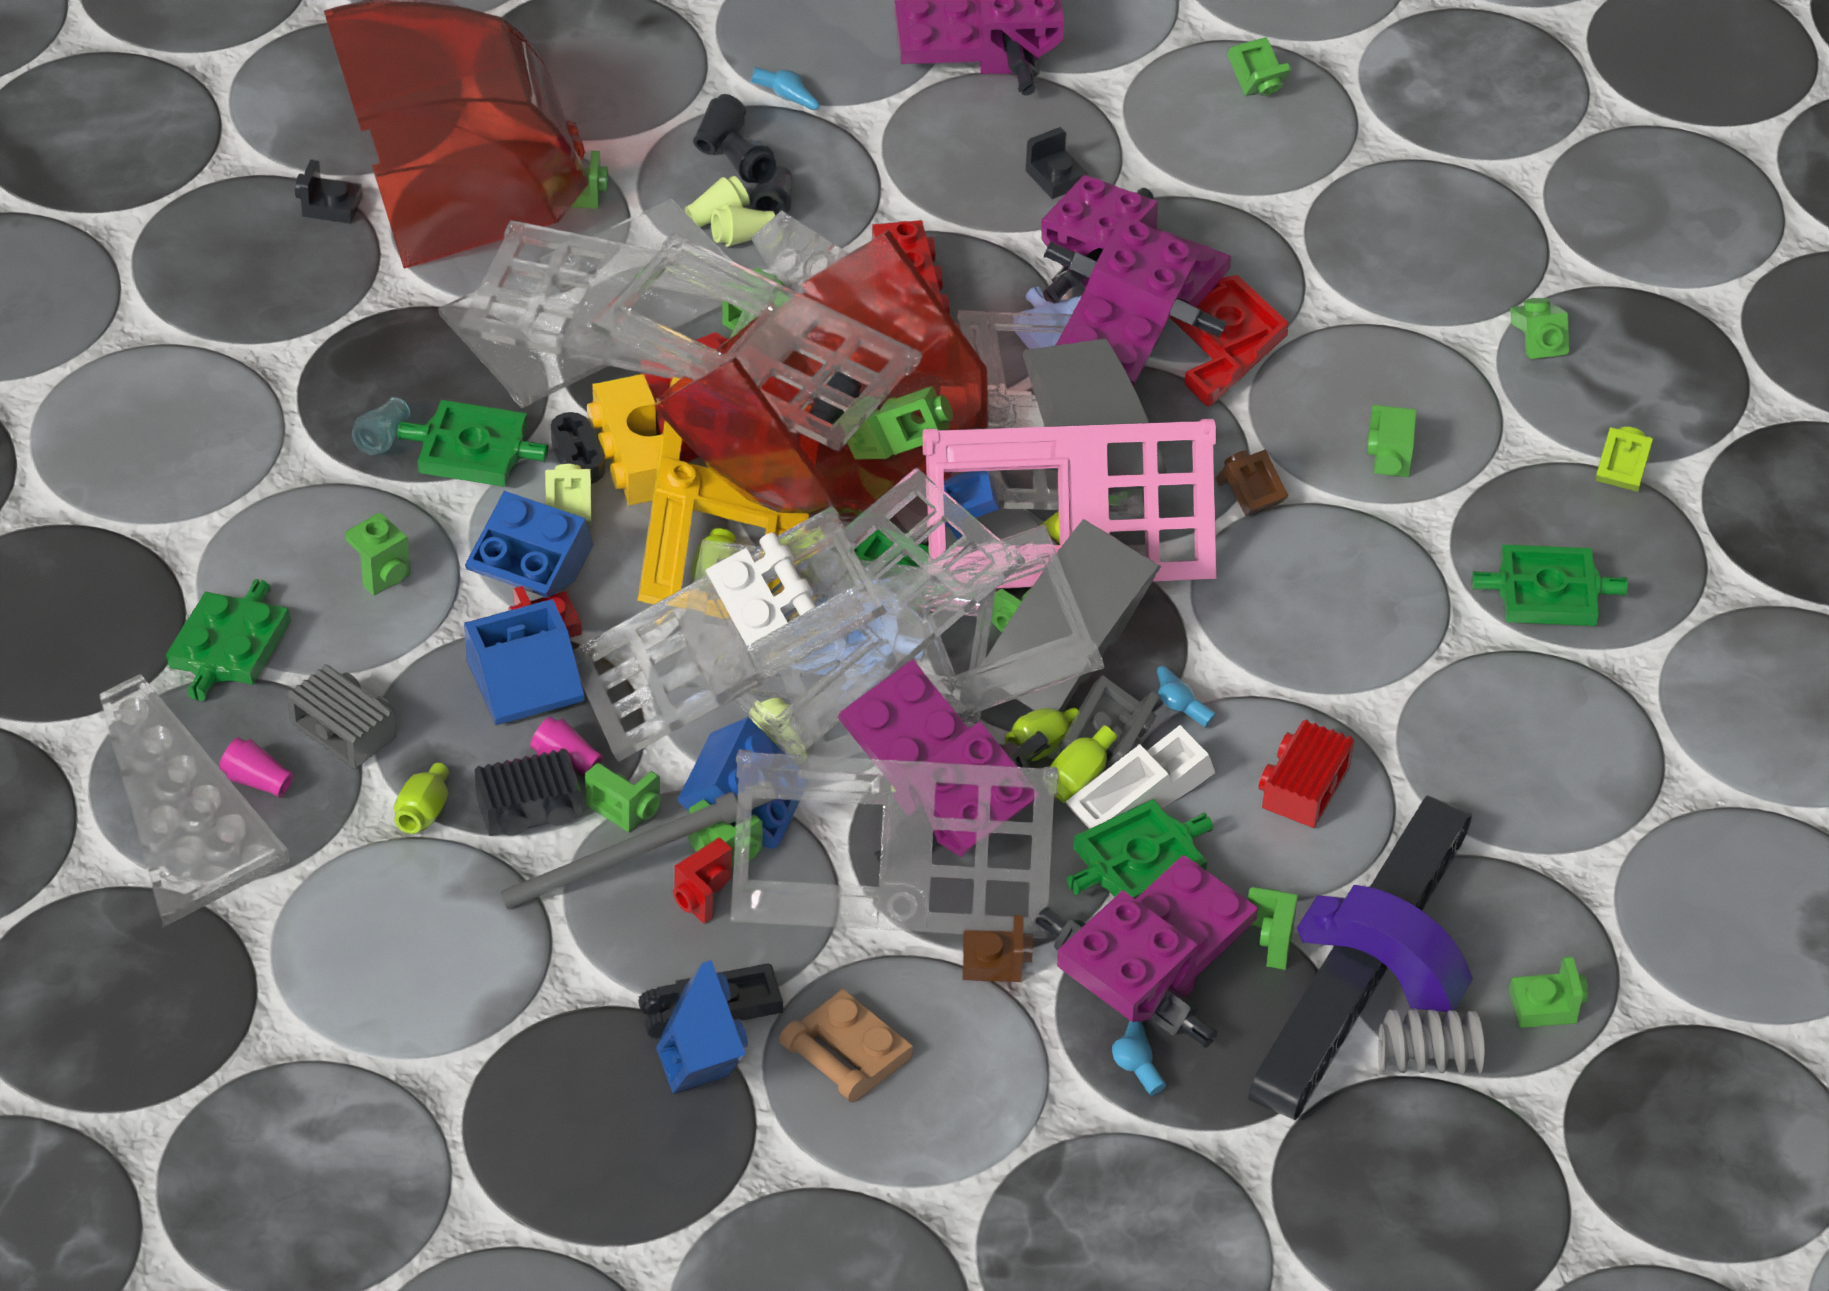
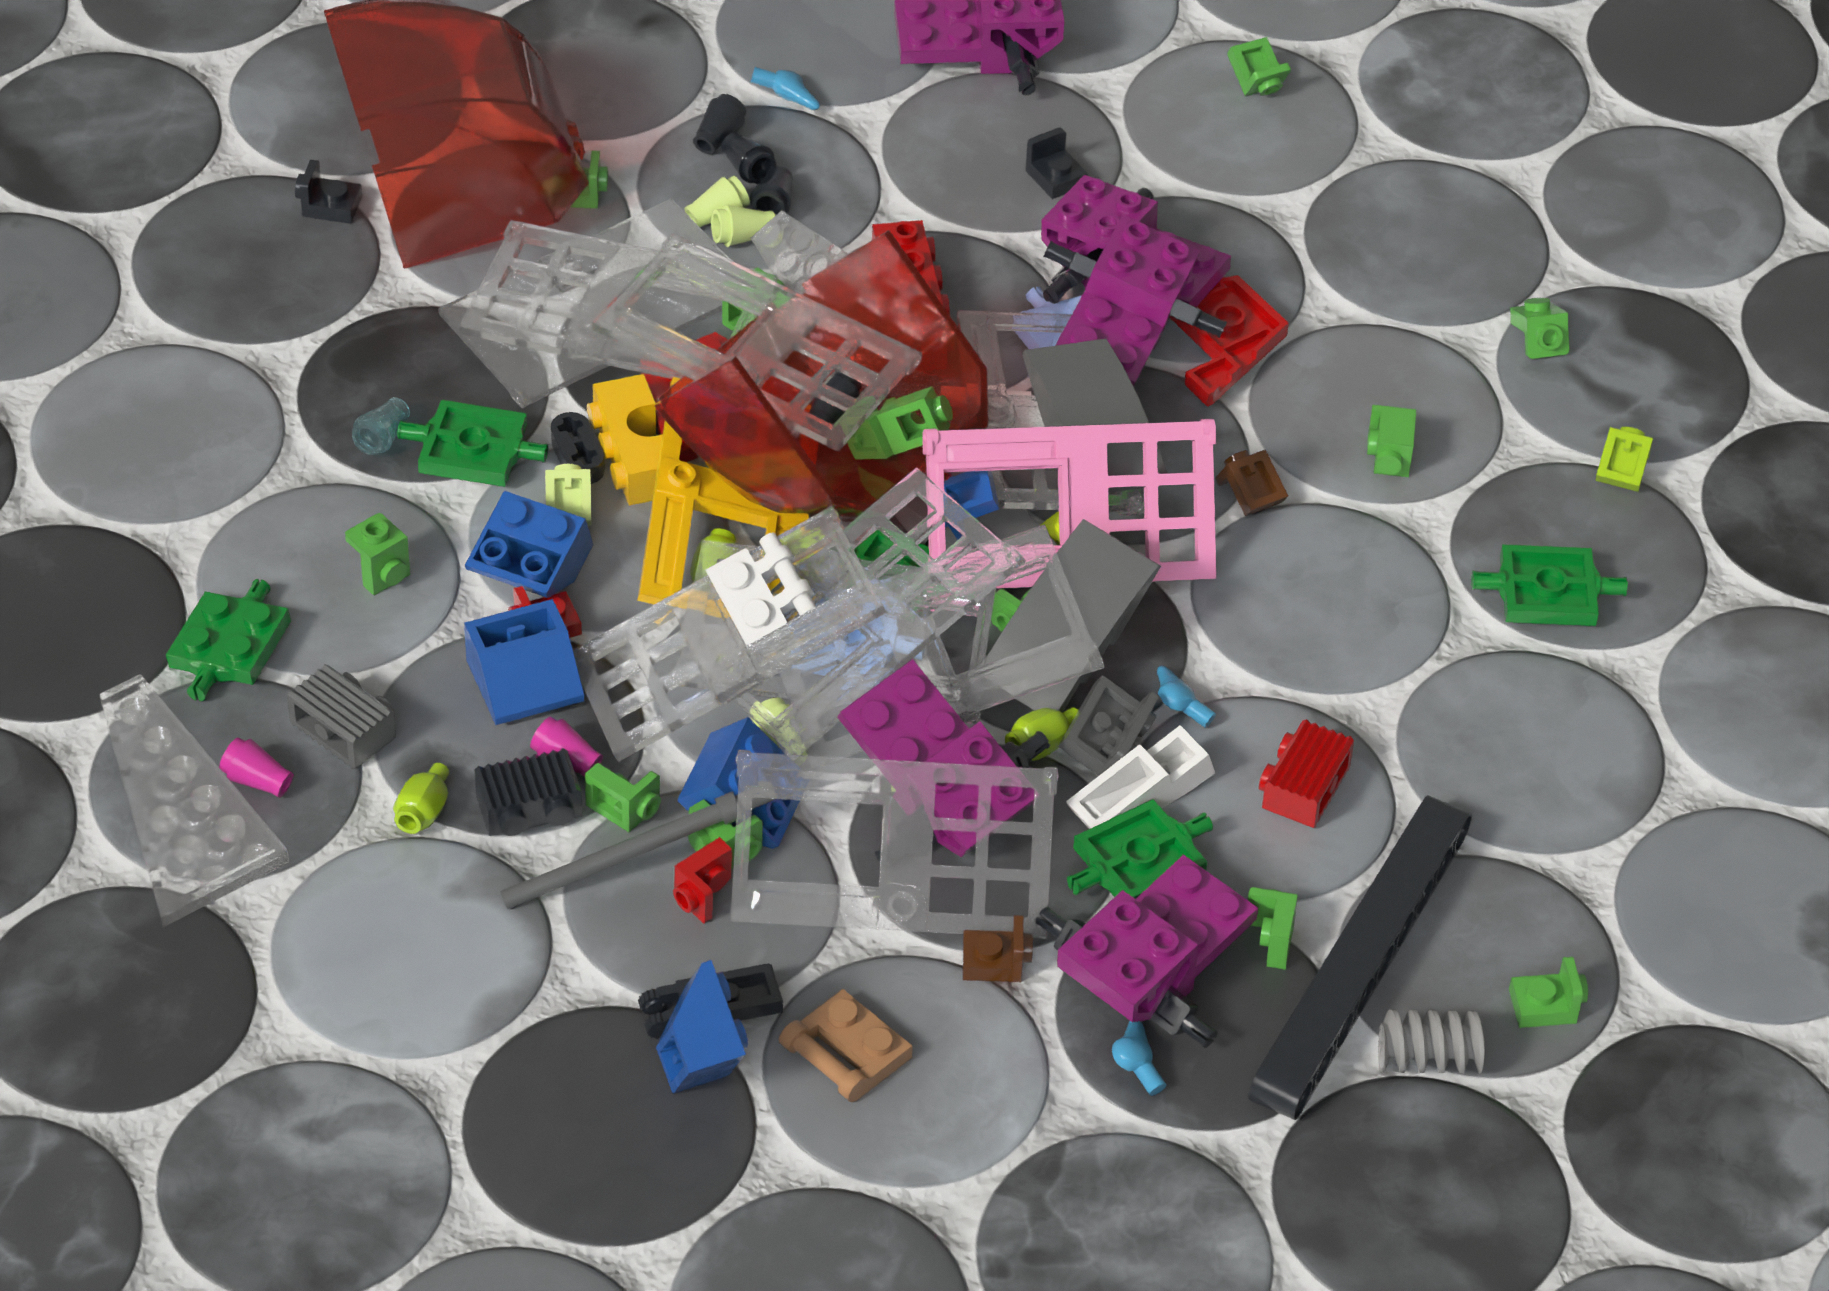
lime plant [1044,725,1118,803] -> none
dark purple arch [1297,885,1473,1012] -> none

